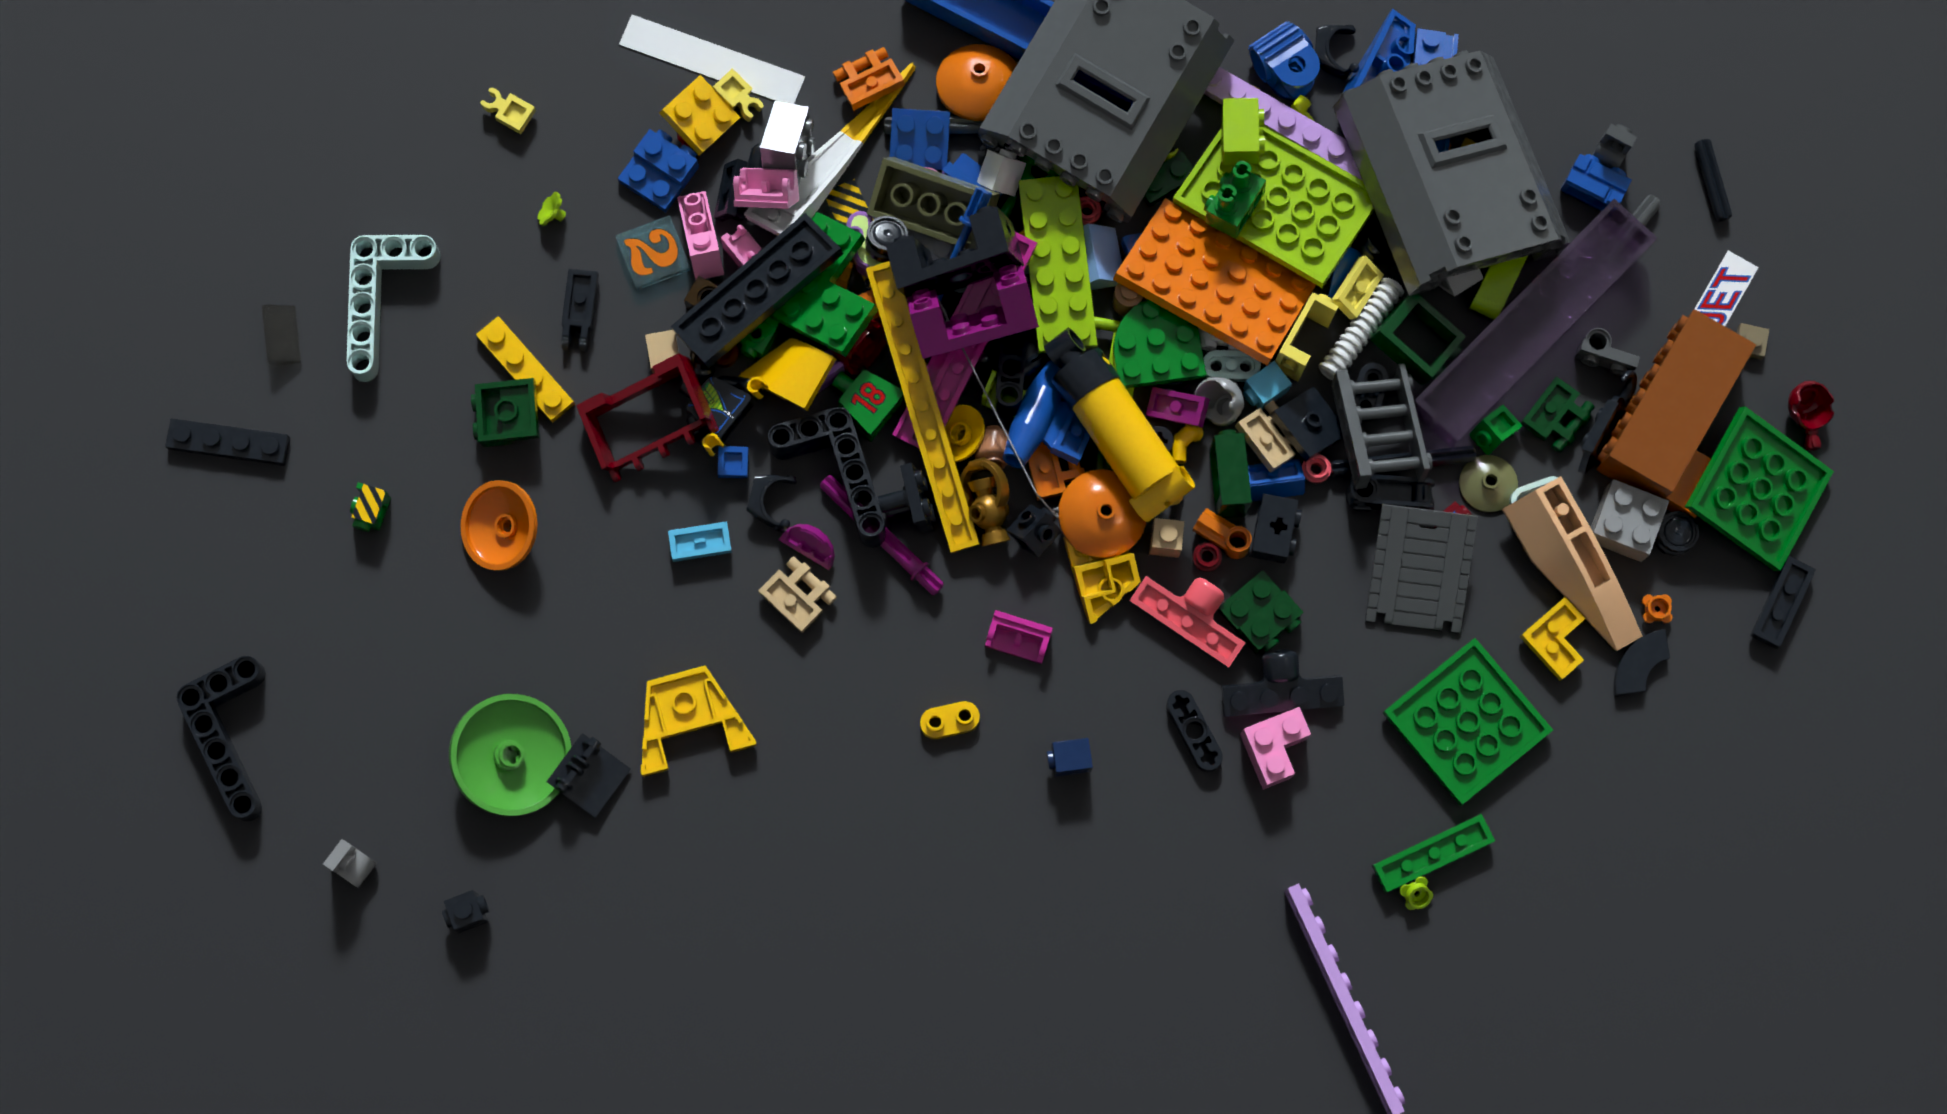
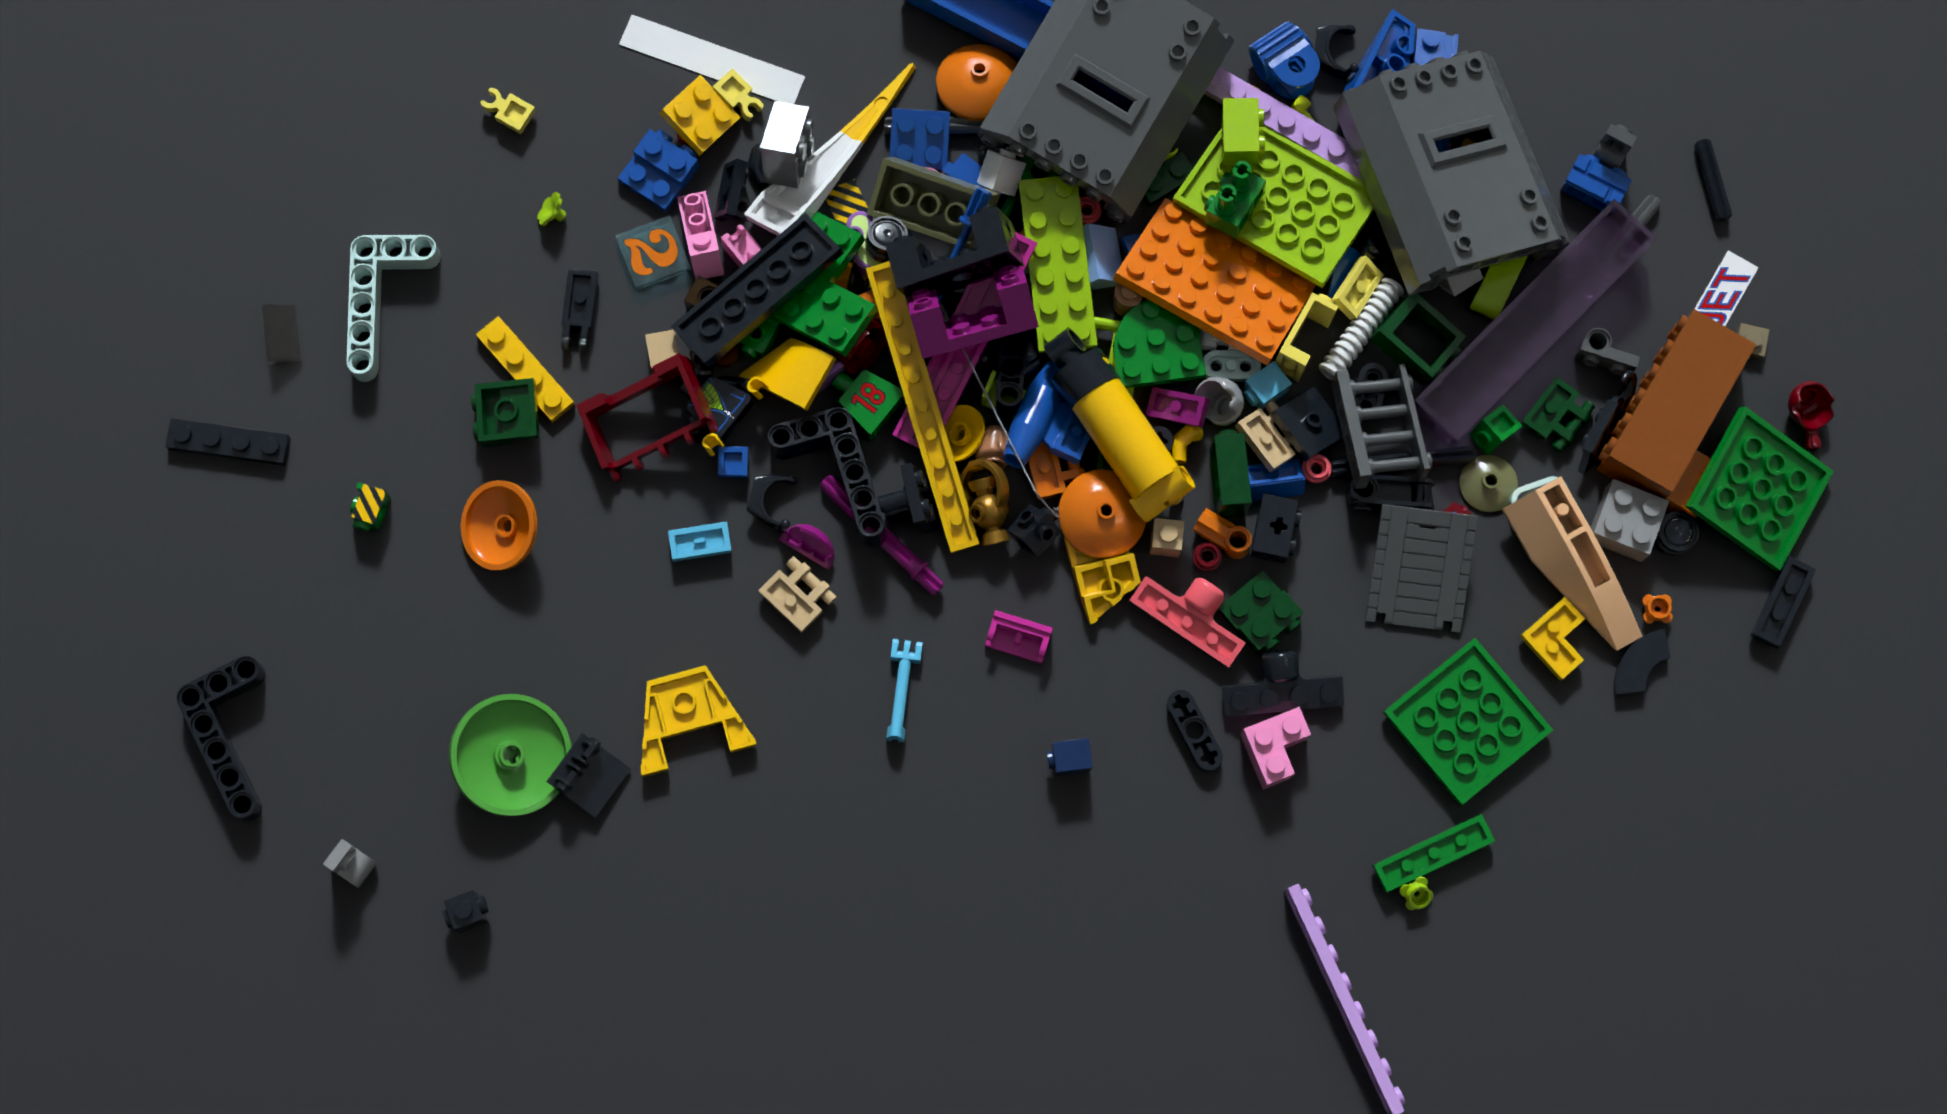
bright pink hinge [733,168,799,209] -> none
orange plate [833,47,905,111] -> none
yellow plate [920,701,980,739] -> none
none -> medium azure hinge [886,639,923,742]

